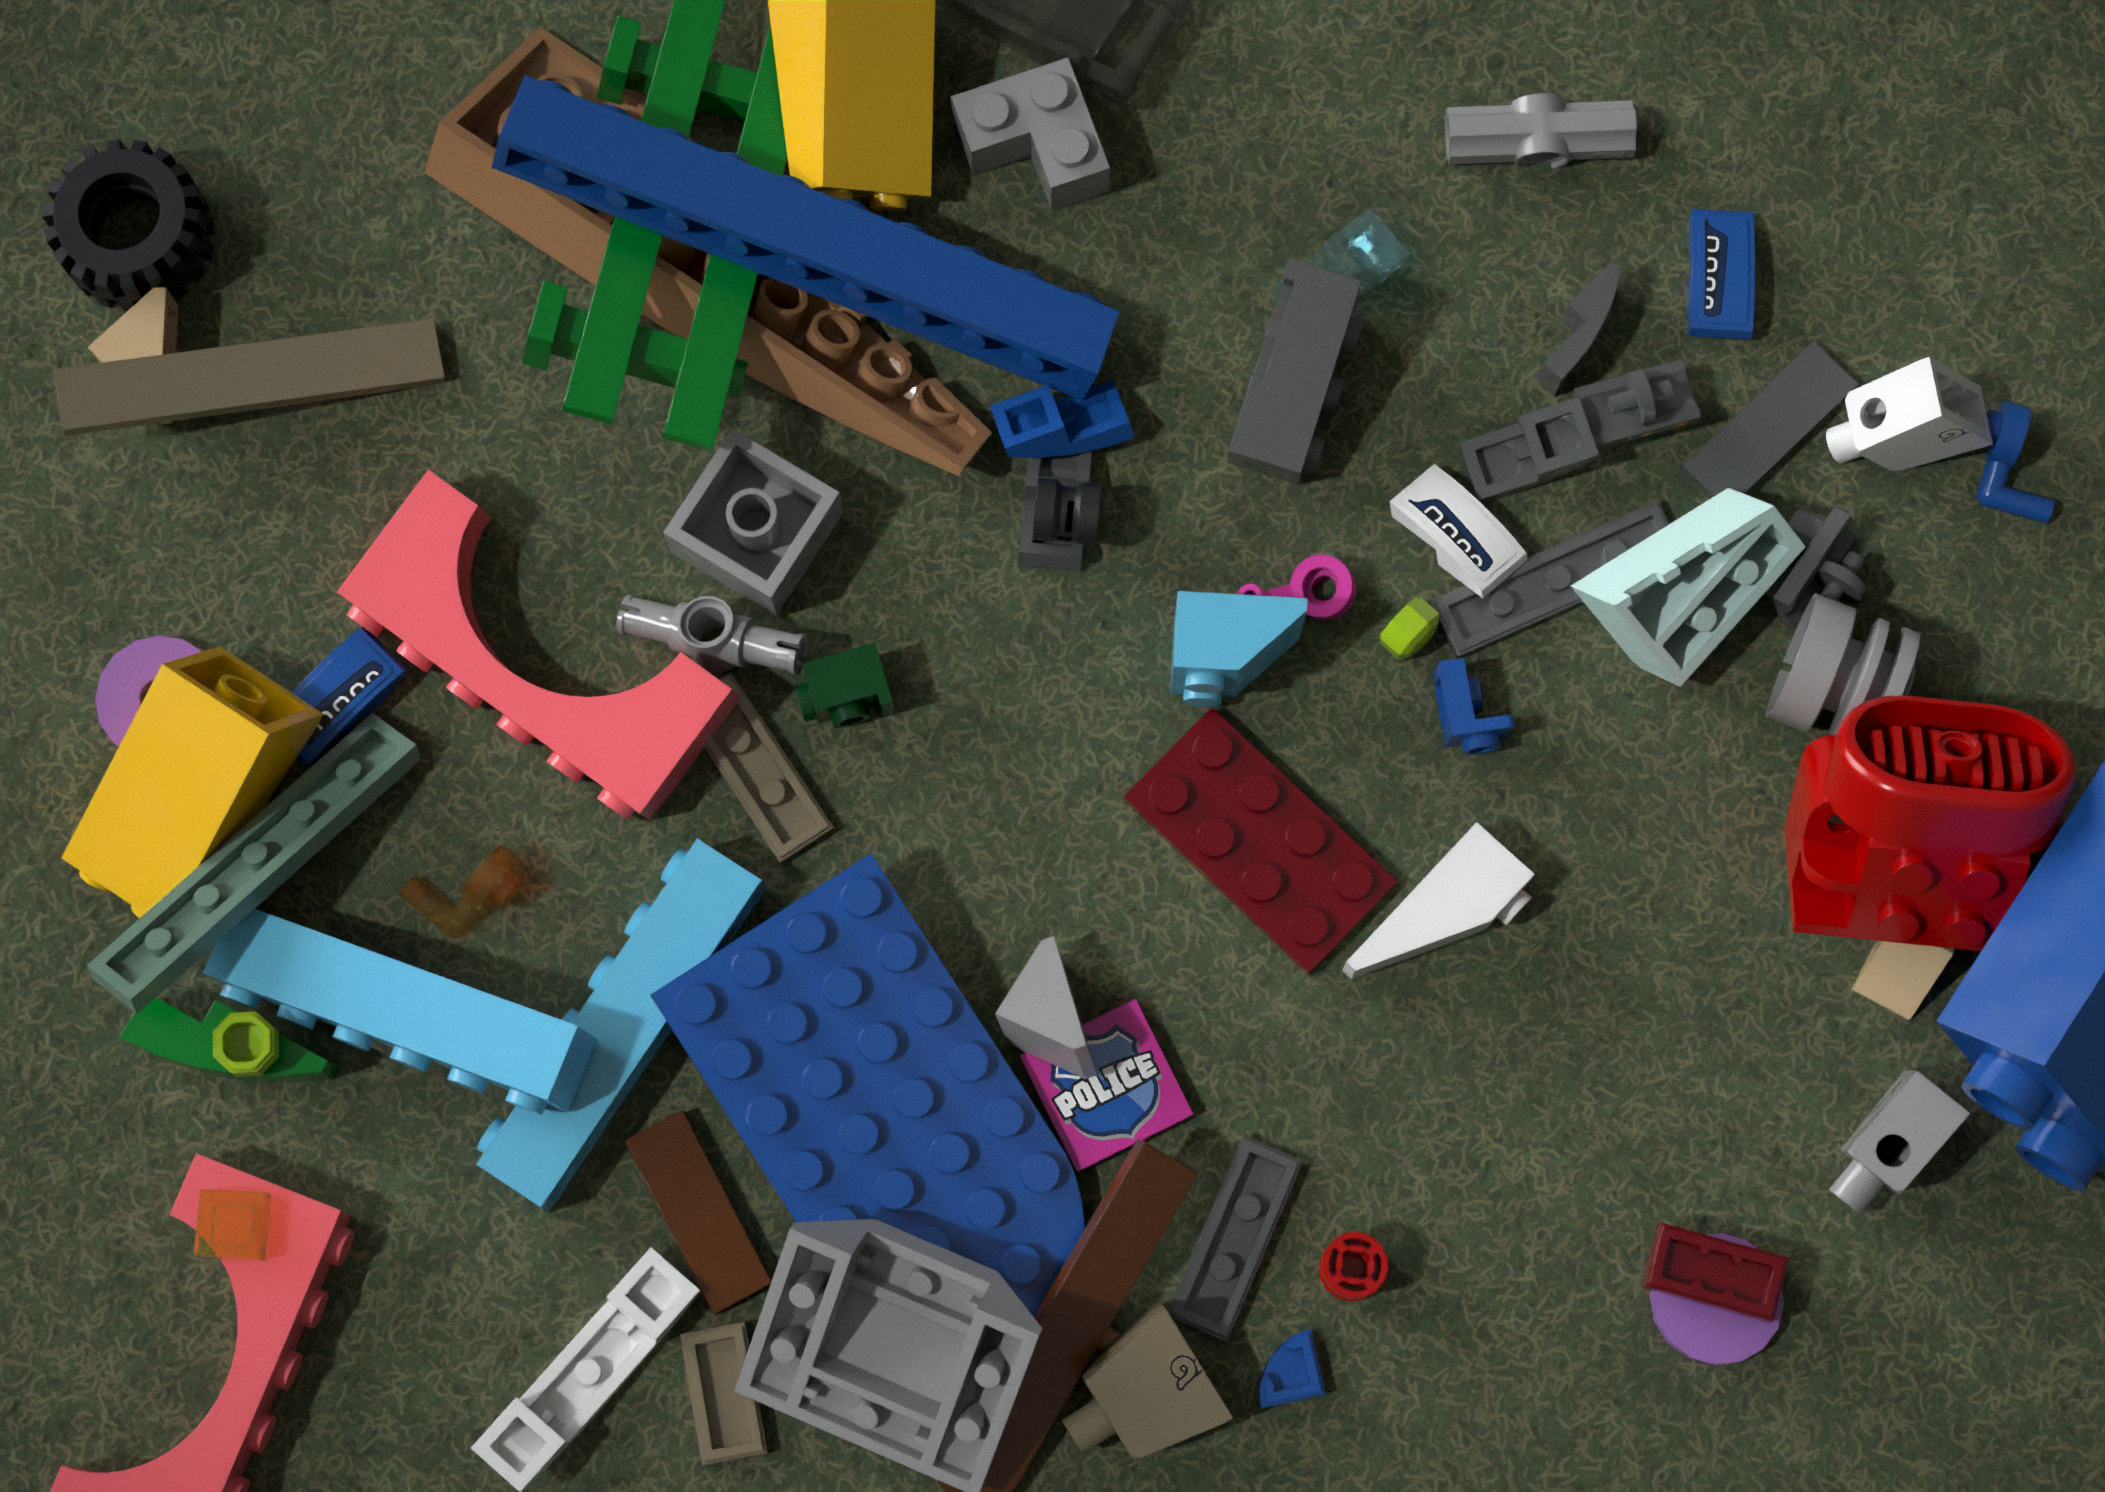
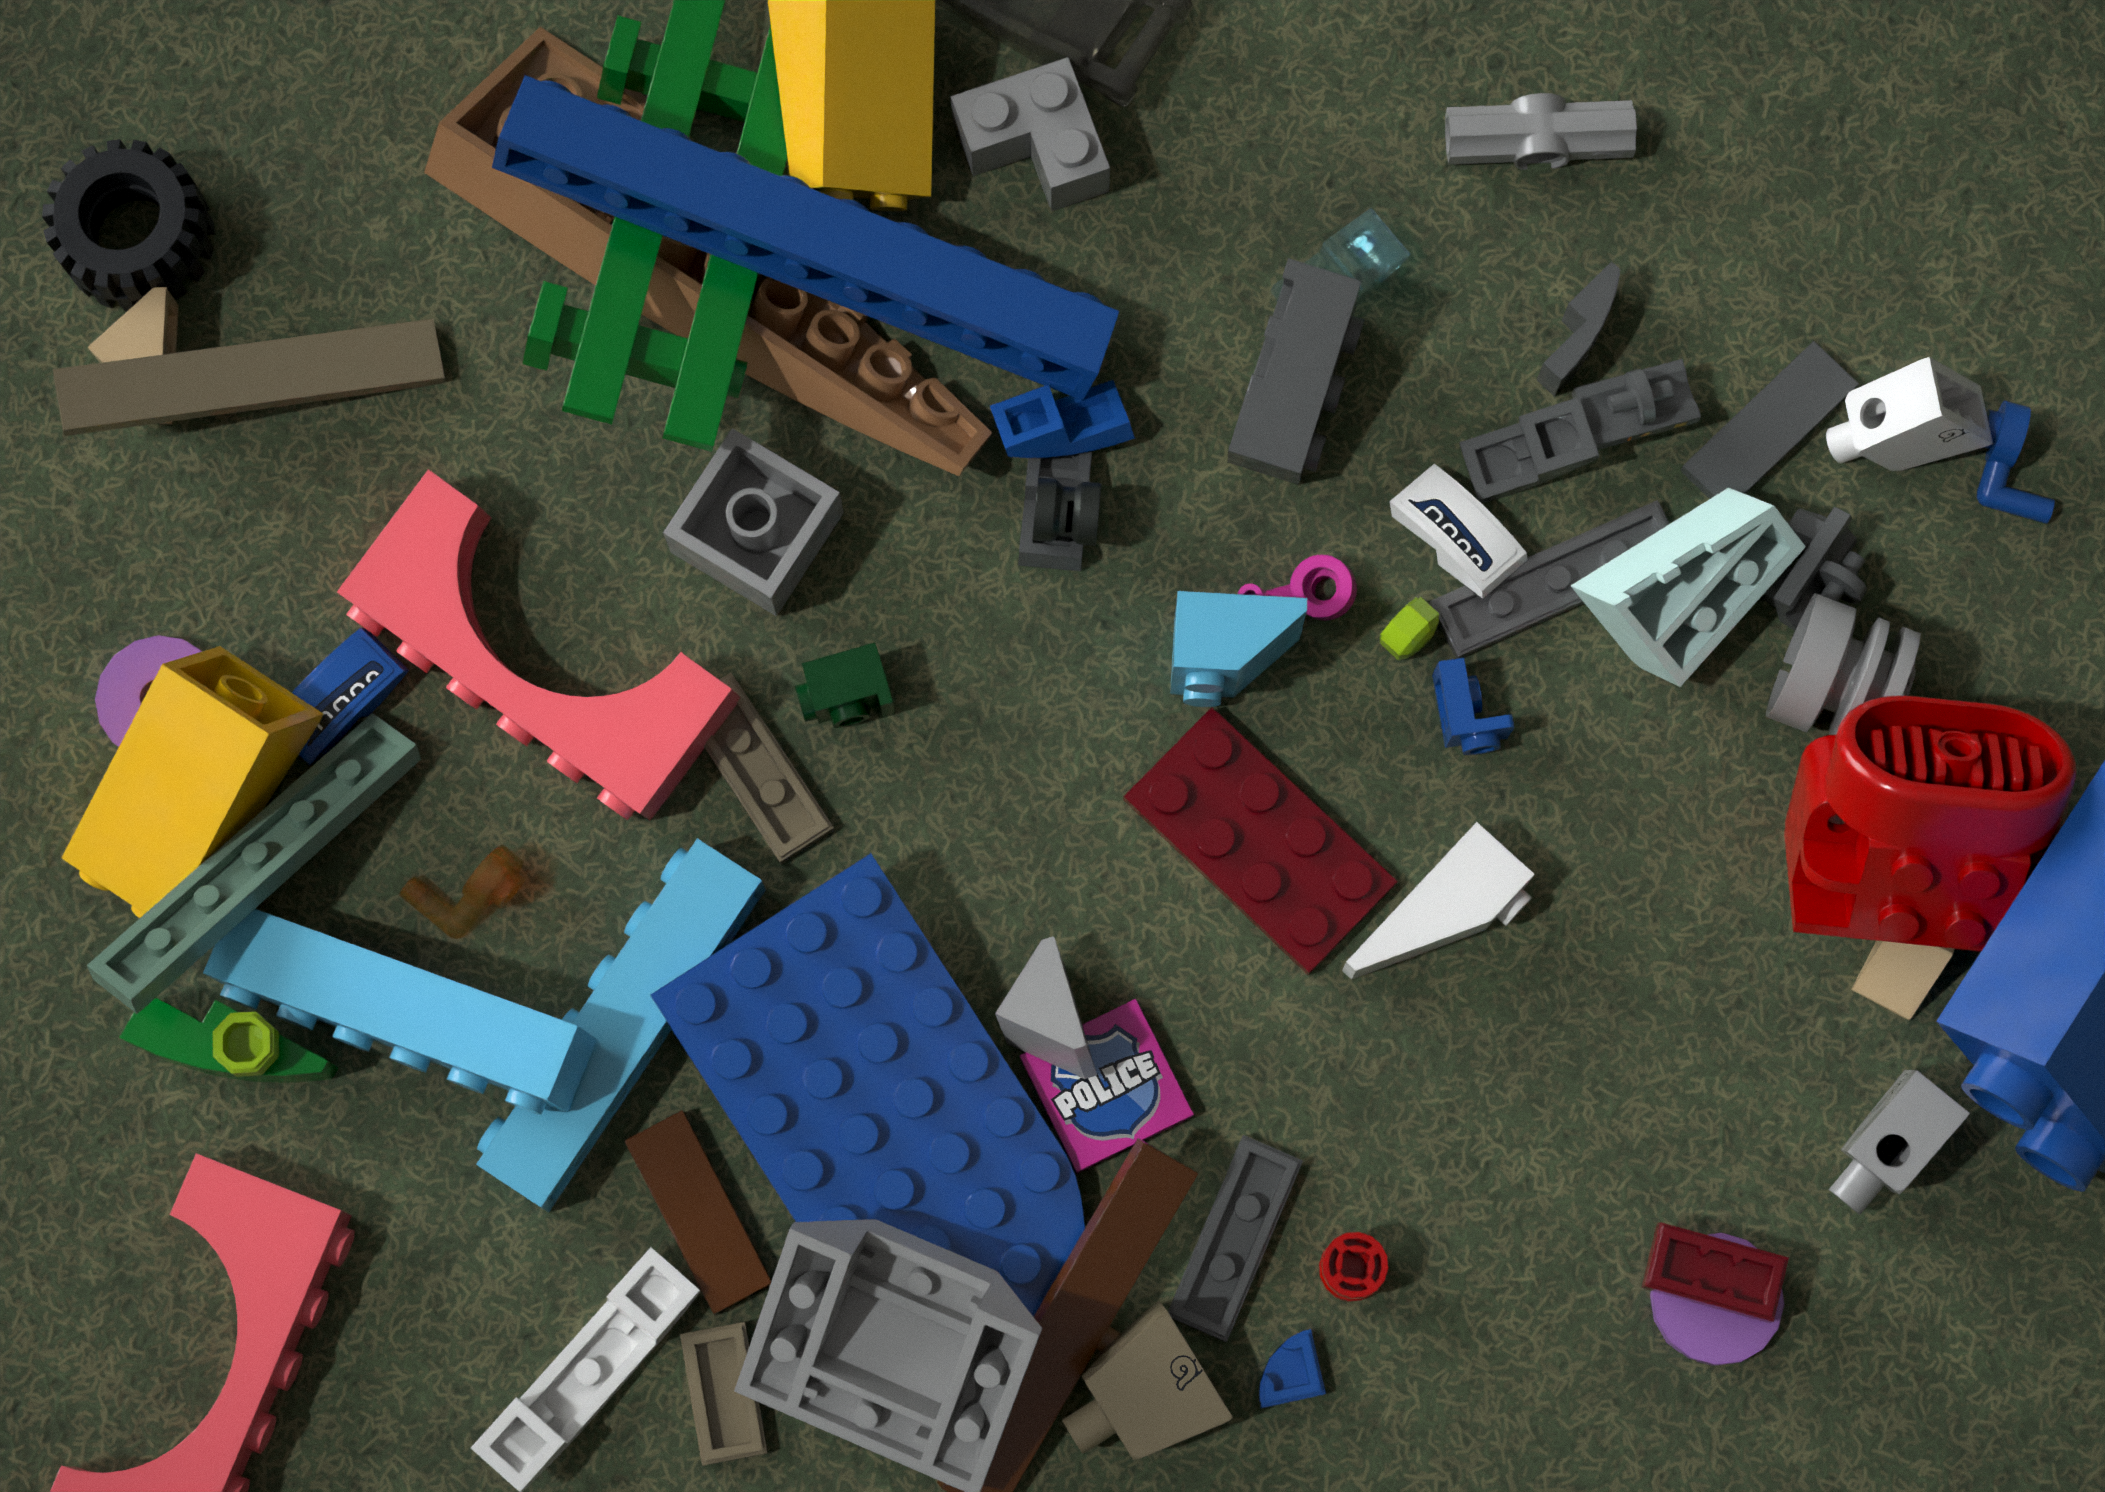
tile [194,1189,271,1261] -> none
light grey pin [616,594,809,675] -> none
blue slope [1687,209,1755,339] -> none

